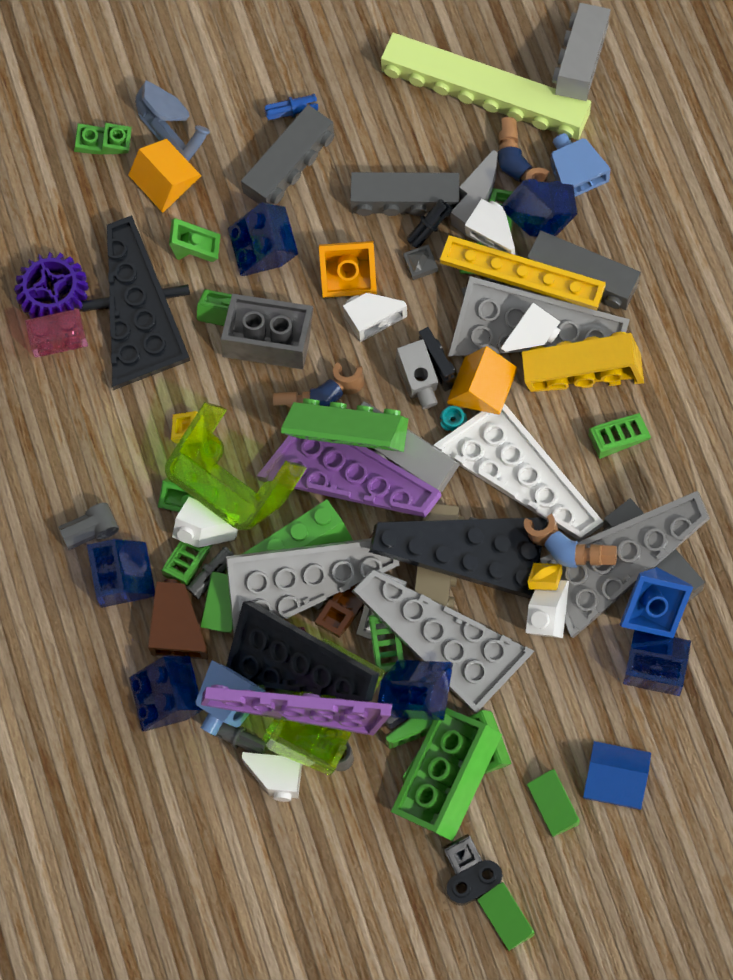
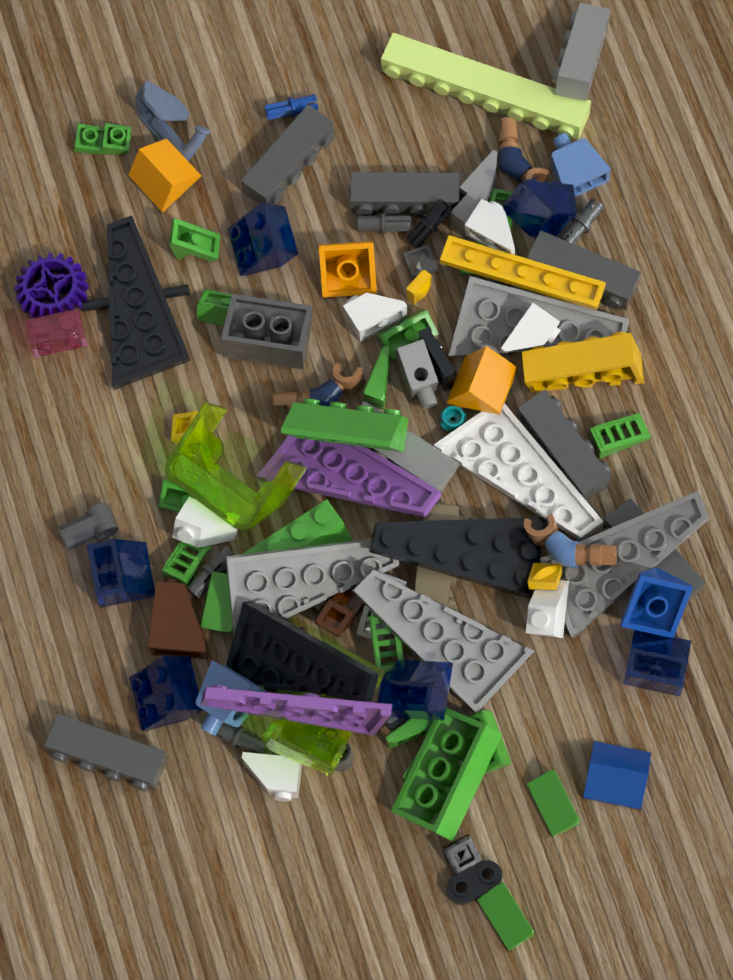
none -> dark grey brick [44,714,169,791]
none -> dark grey axle [358,213,412,234]
none -> bright green slope [363,346,390,410]
none -> bright green slope [376,309,439,360]
none -> yellow tile [406,270,432,305]
none -> dark grey brick [517,390,611,500]
none -> dark grey pin [558,198,604,244]

